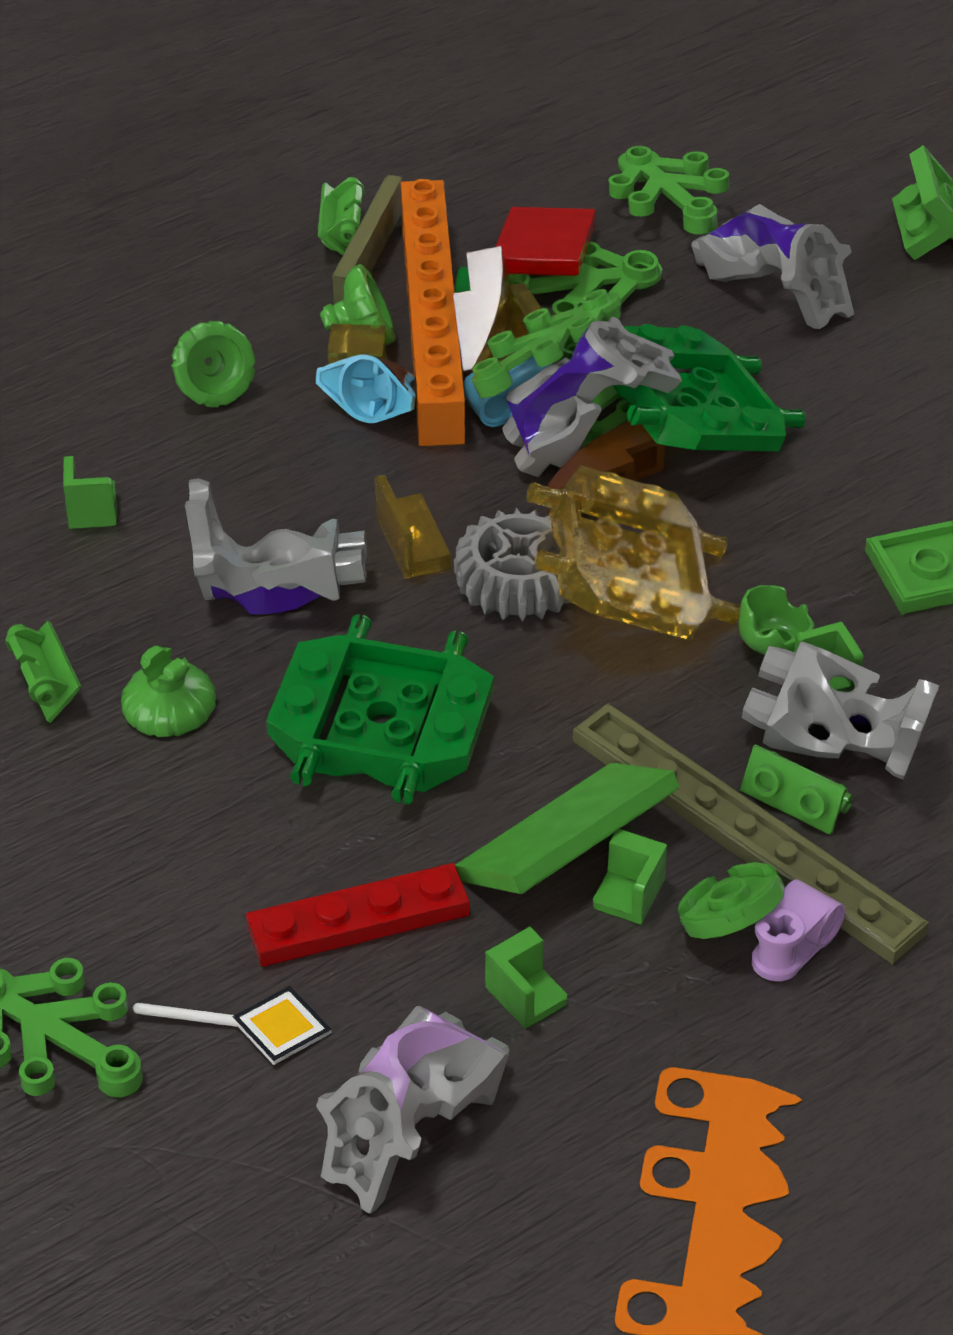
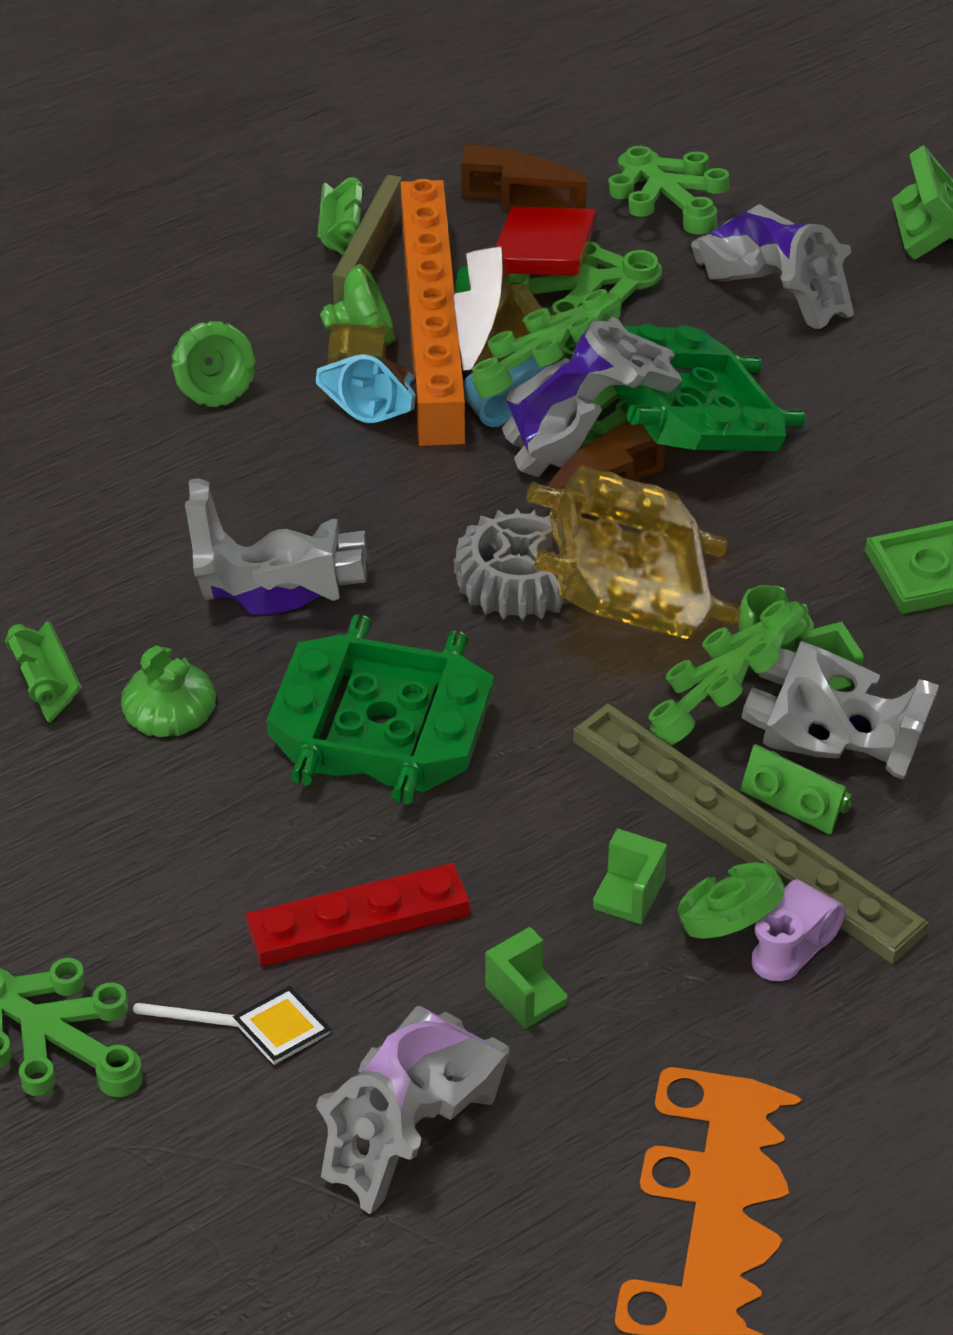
bright green panel [63,456,117,529] -> none
clear yellow panel [375,474,451,579] -> none
bright green tile [455,762,680,894] -> none
none -> reddish brown slope [461,143,587,211]
none -> bright green plant [648,600,807,745]

